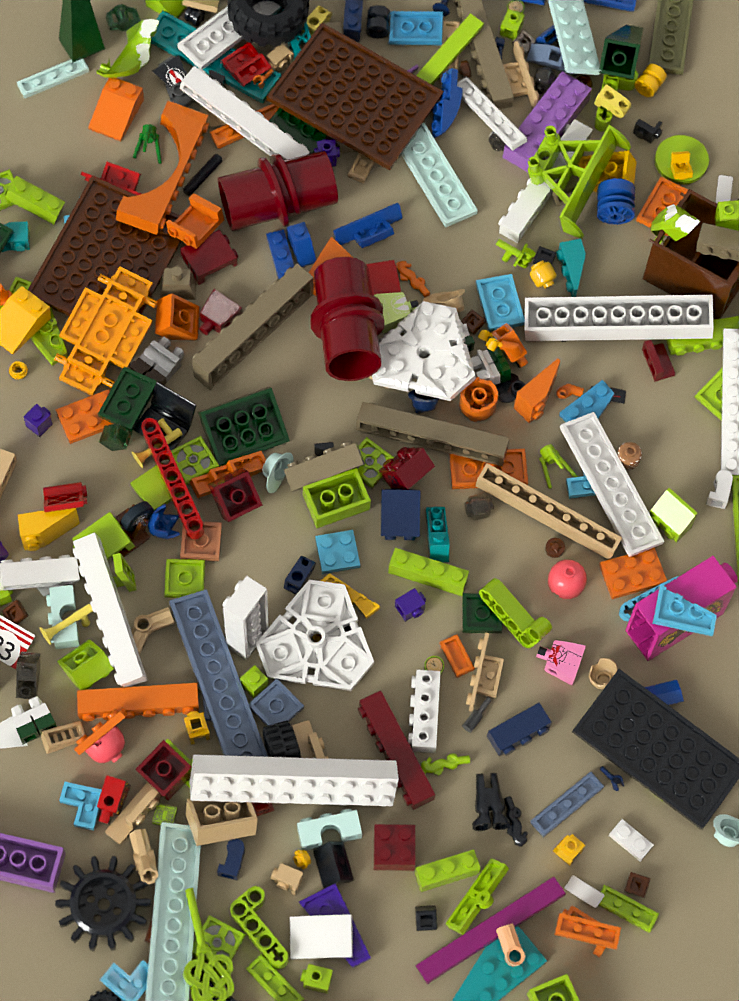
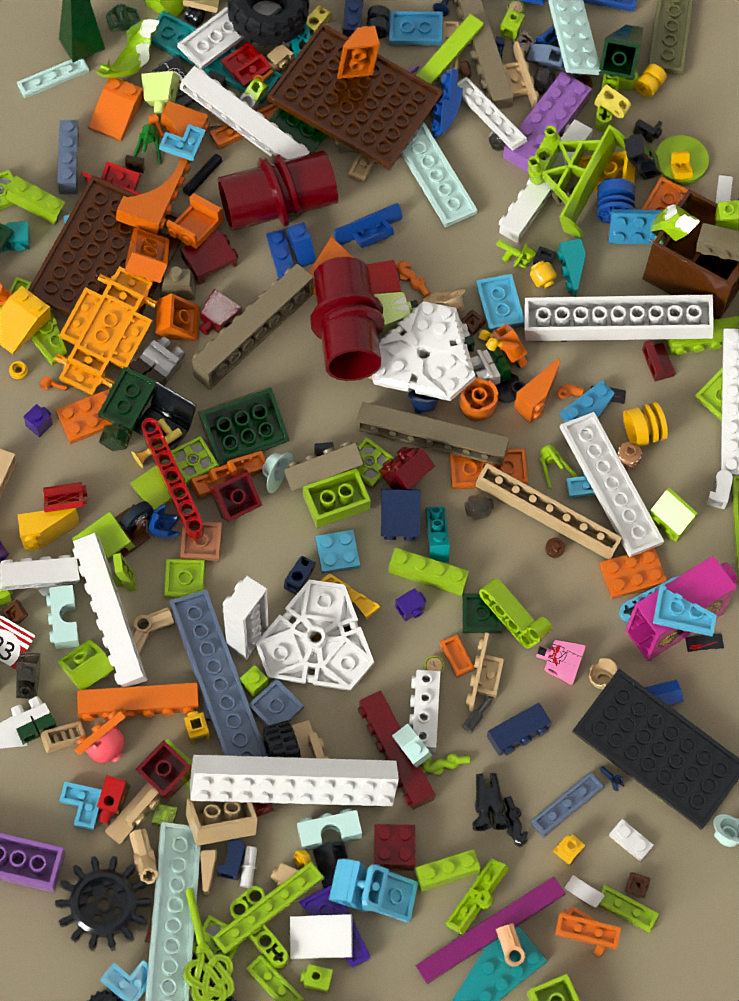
light yellow piece [39,604,93,645] -> none
dark purple brick [314,139,340,167] -> none
black slope [415,905,437,931] -> none
coral cylinder [548,559,587,599] -> none
none -> orange hand [40,376,67,391]
none -> sand blue arch [57,120,80,194]
none -> dark brown tile [125,155,145,173]
none -> orange slope [125,227,169,283]
none -> yellowish green torso [142,71,180,115]
none -> orange hand [148,114,164,138]
none -> medium azure plate [159,124,206,161]
none -> tan slope [200,850,217,896]
none -> lime tile [212,862,324,955]
none -> white axle [239,846,257,888]
none -> lime leg [240,78,269,111]
none -> medium azure piece [329,859,418,922]
none -> orange slope [337,26,380,79]
none -> light aqua slope [392,724,432,768]
none -> dark azure plate [608,209,664,245]
none -> yellow wheel [623,401,668,447]
none -> black arch [624,134,662,180]
none -> black sticker [685,634,724,652]

